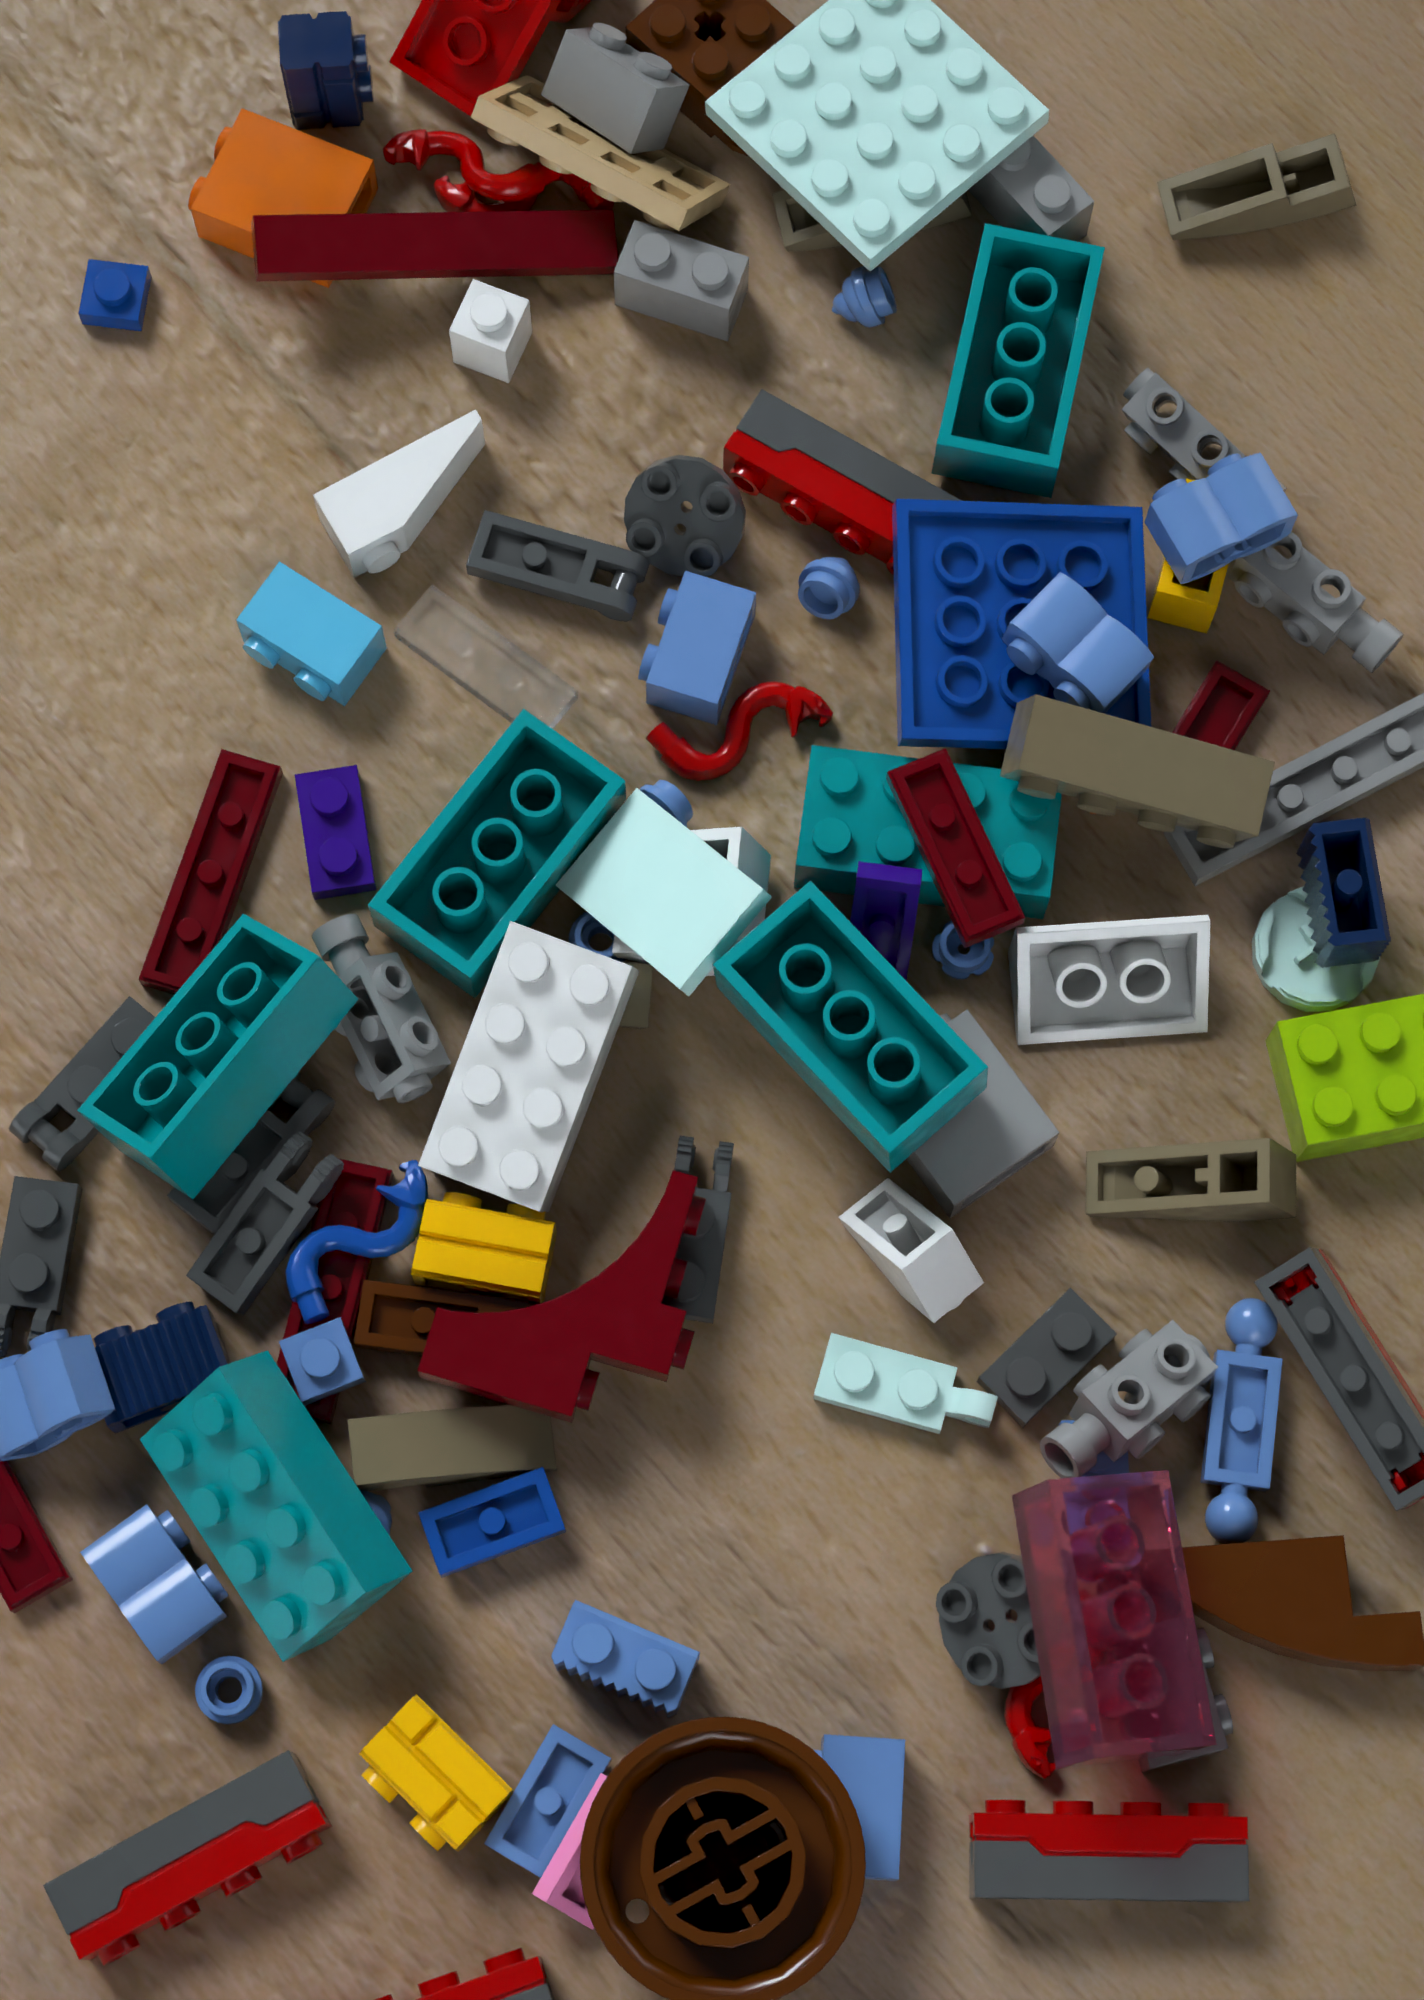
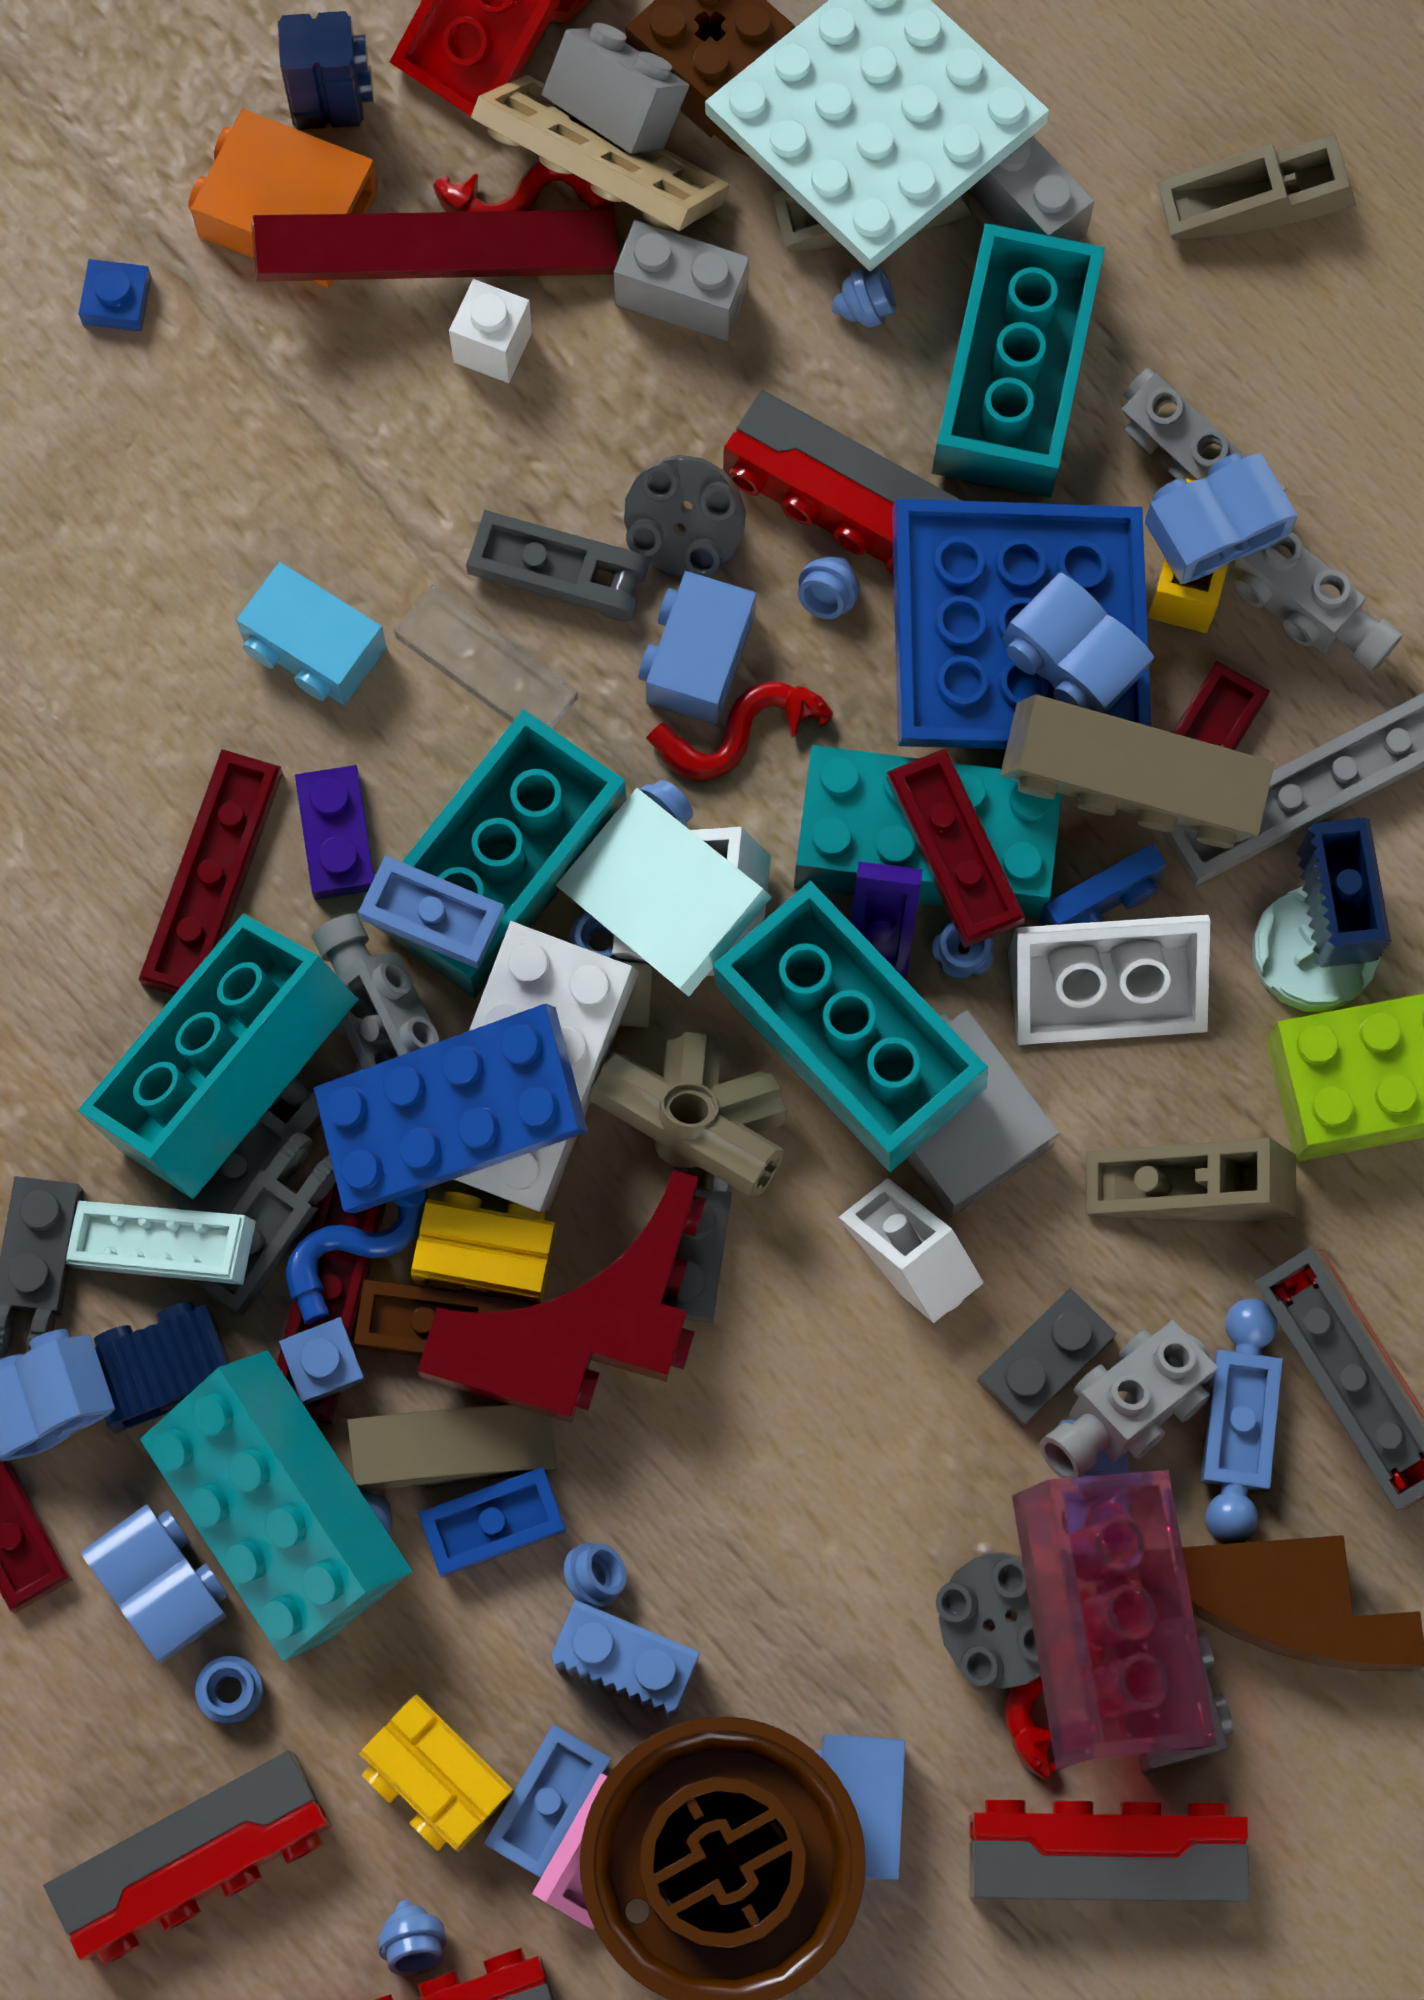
dark grey plate [9,996,155,1172] -> none
white slope [313,409,485,578] -> none
red animal [383,129,560,202] -> none
light aqua plate [814,1333,998,1434] -> none
none -> light aqua plate [66,1200,256,1285]
none -> blue plate [313,1003,588,1214]
none -> medium blue plate [358,855,505,969]
none -> medium blue plate [377,1899,447,1976]
none -> medium blue plate [564,1543,627,1610]
none -> dark tan piece [590,1032,787,1197]
none -> blue plate [1039,843,1166,926]

